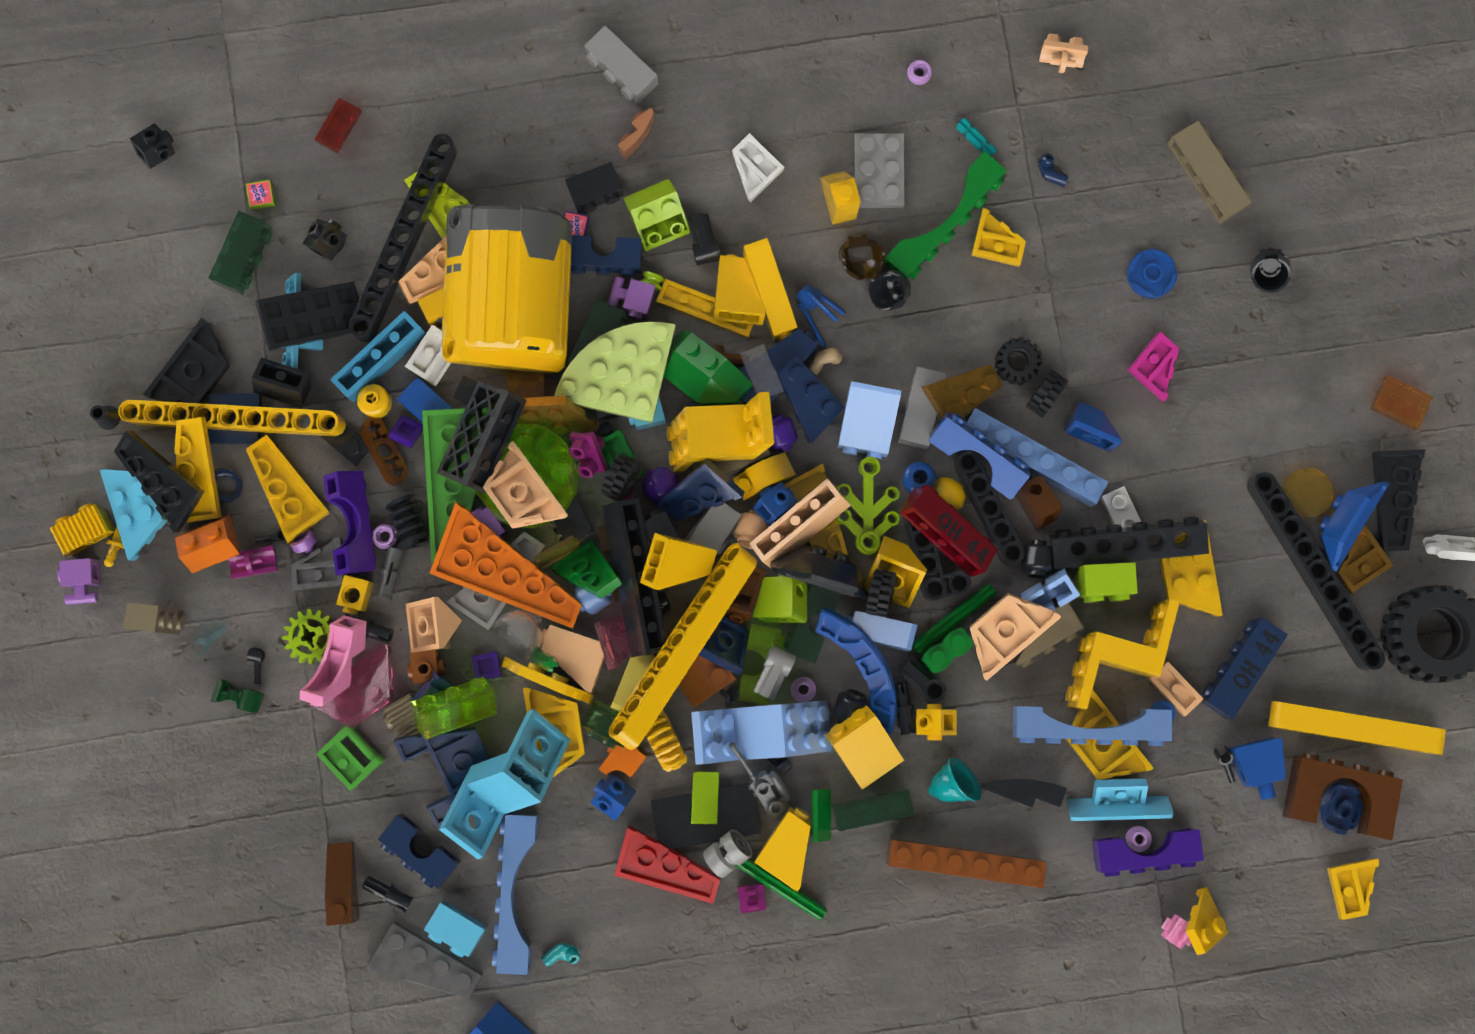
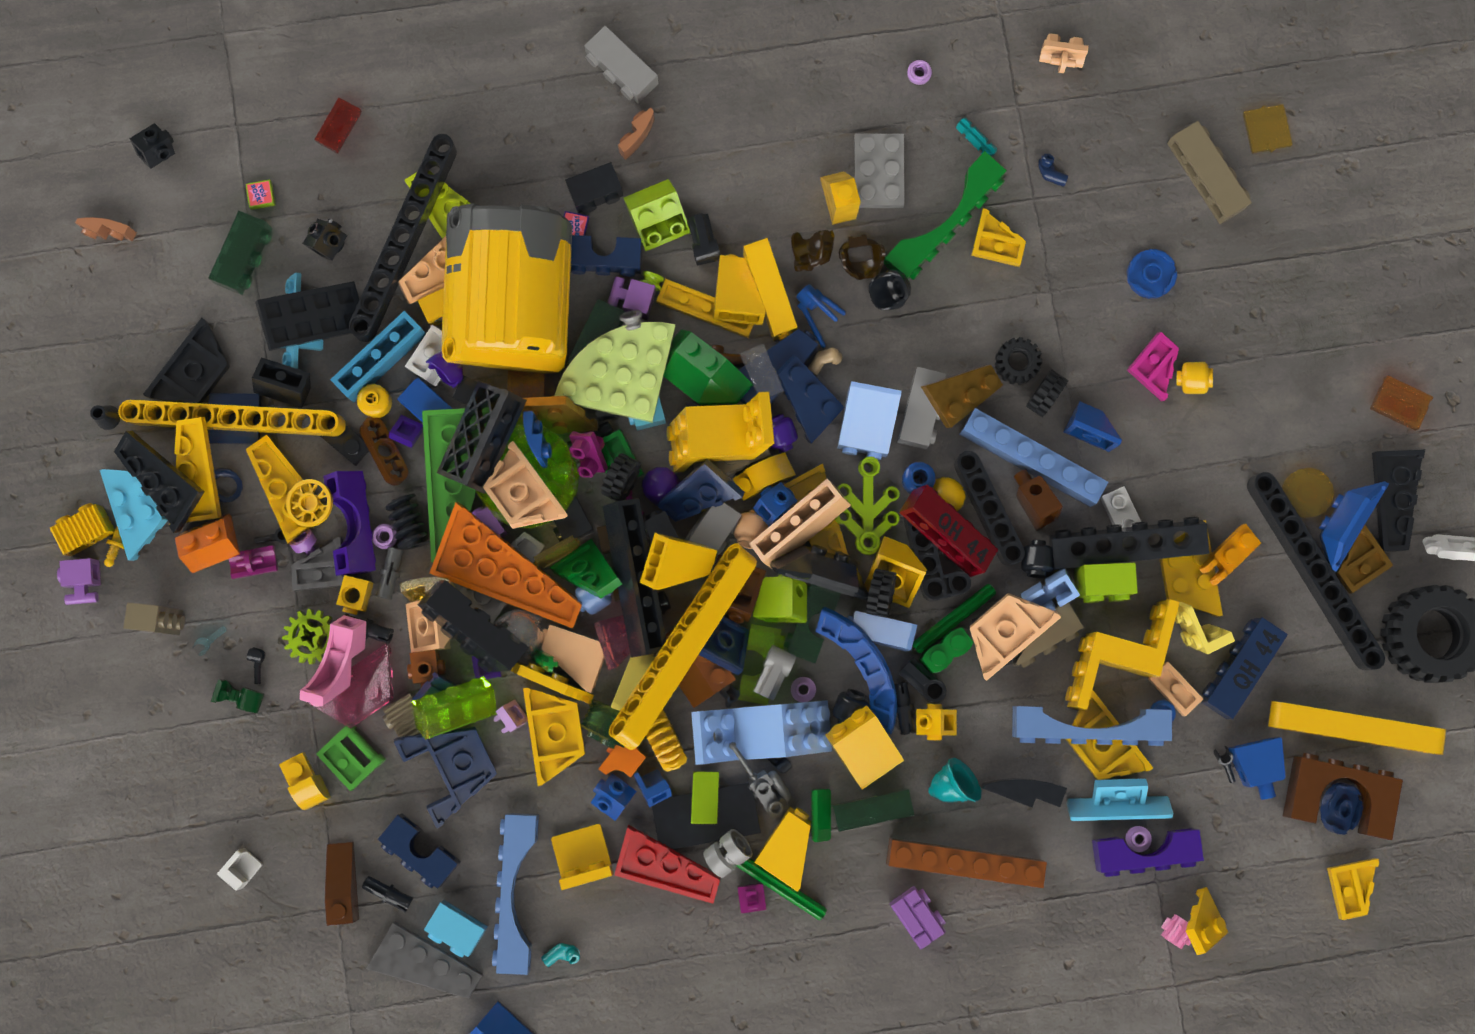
medium azure bracket [439,709,571,859] -> none
white wing [732,133,784,202] -> none
arch [929,412,1030,500] -> none
black helmet [1250,247,1292,293] -> none
none -> nougat slope [75,217,137,241]
none -> white panel [217,848,263,891]
none -> yellow brick [279,752,331,810]
none -> yellow wheel [286,479,333,527]
none -> clear yellow slope [399,577,459,602]
none -> black wedge [417,580,529,672]
none -> dark purple hair [426,351,463,388]
none -> lavender tile [494,700,528,733]
none -> blue slope [523,411,552,468]
none -> yellow bracket [551,824,614,890]
none -> light grey bush [620,310,644,330]
none -> blue panel [633,769,672,808]
none -> dark brown helmet [791,230,835,272]
none -> medium lavender brick [889,886,946,950]
none -> light yellow bracket [1175,600,1235,654]
none -> yellow head [1177,362,1213,394]
none -> light orange hinge [1199,524,1261,586]
none -> clear yellow piece [1243,105,1292,154]

